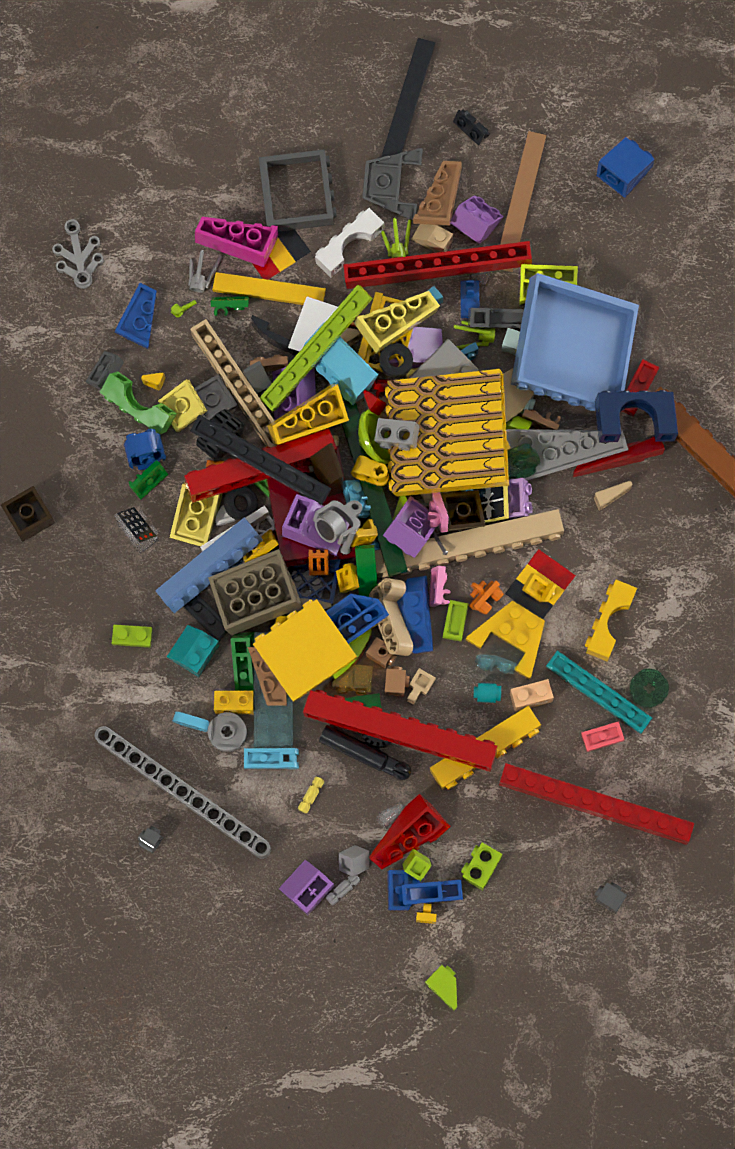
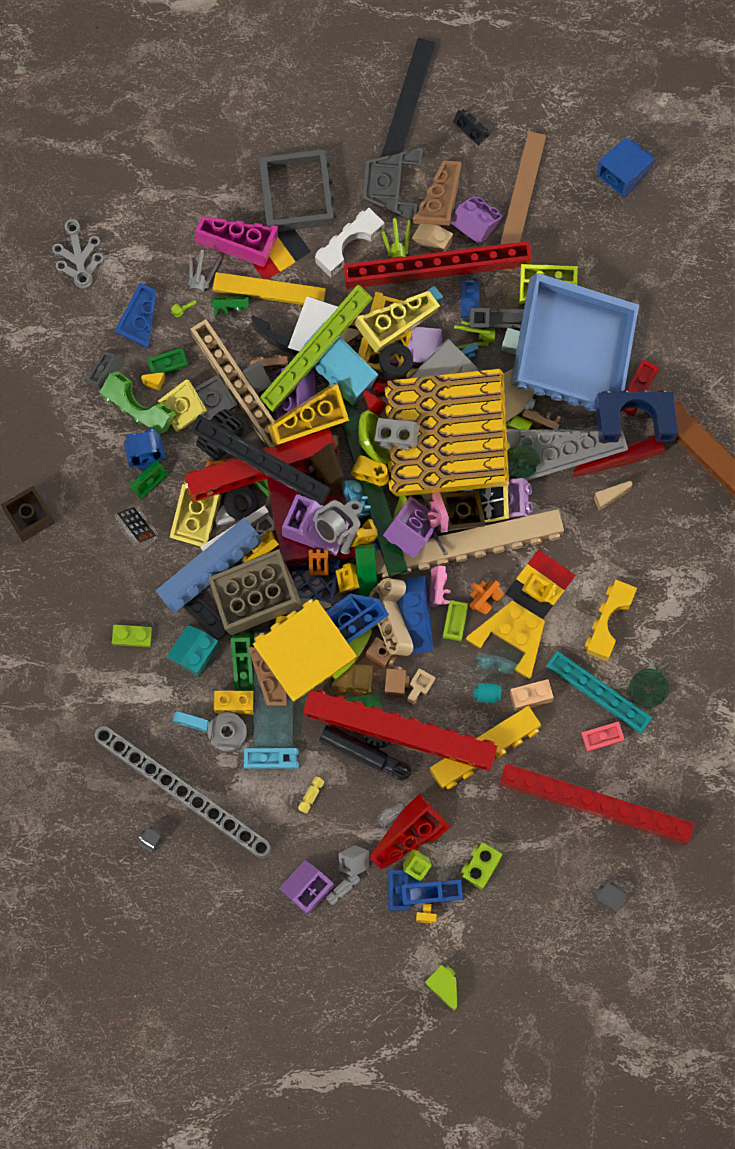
none -> green plate [147,348,189,374]

